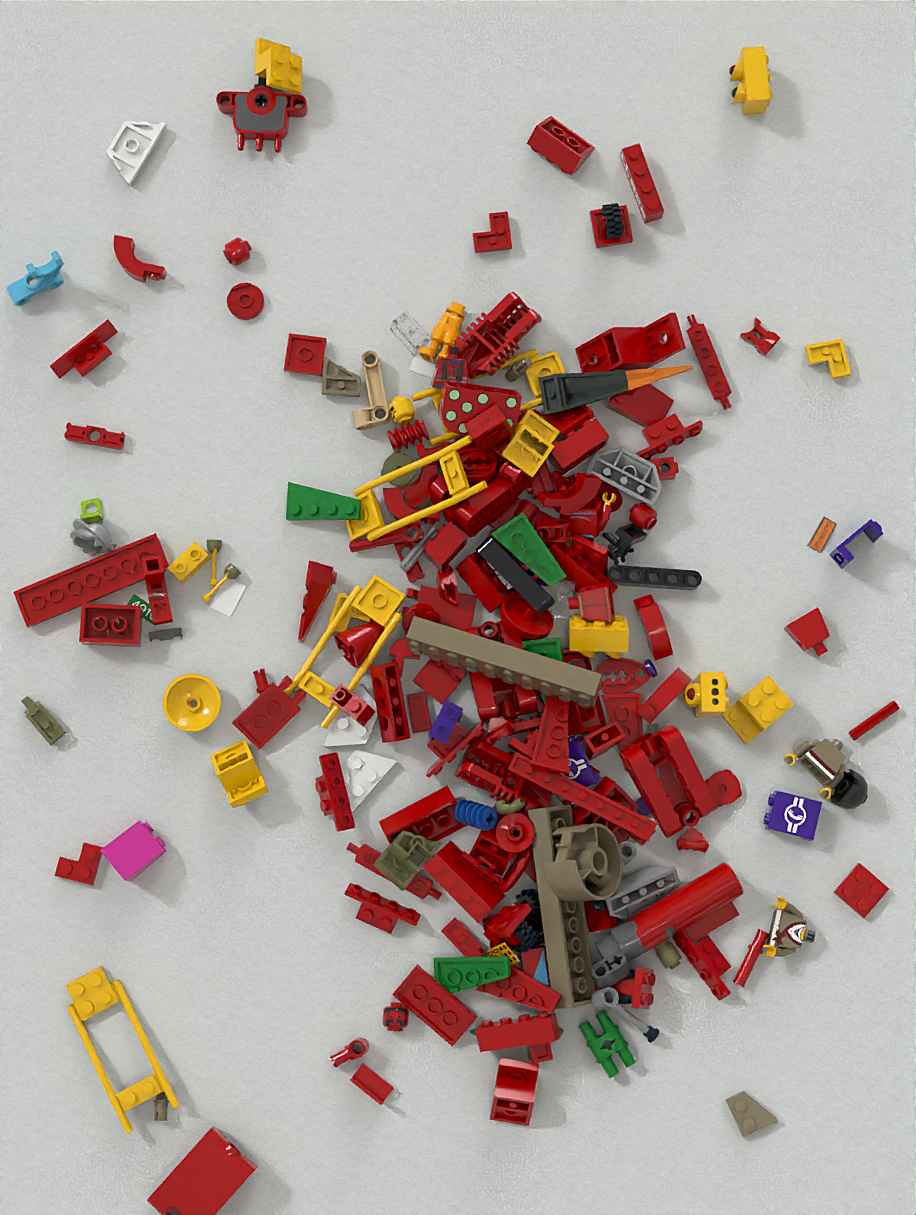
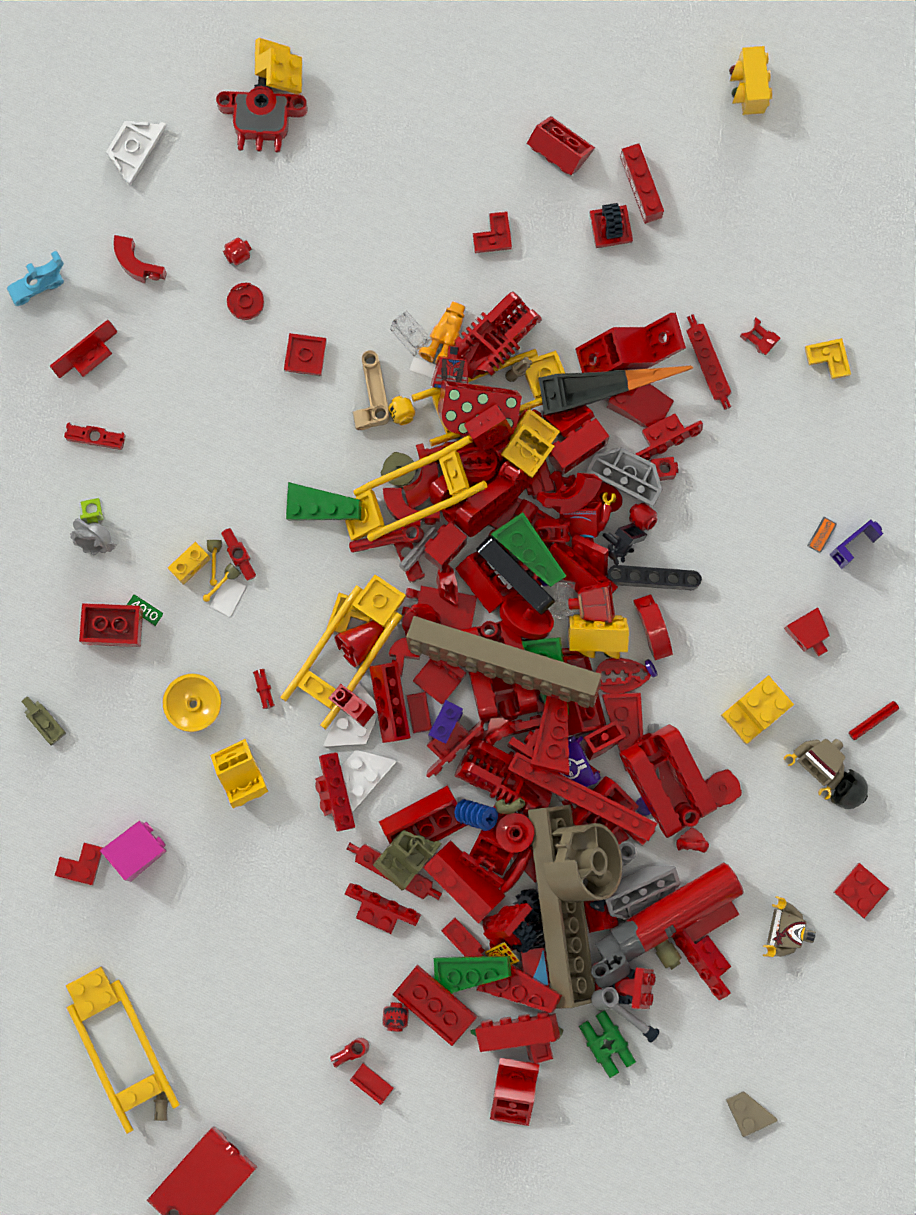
red plate [13,533,169,628] -> none
red arch [141,555,173,626] -> none
black piece [149,627,183,642] -> none
red tile [232,675,306,750] -> none
red wedge [298,561,337,642] -> none
dark tan wing [322,358,361,397] -> none
red piece [387,419,429,452] -> none
red arch [636,667,692,724] -> none
yellow piece [682,672,729,718] -> none
red pin [733,929,770,987] -> none
dark purple panel [763,790,822,841] -> none
none -> red axle [221,528,256,581]

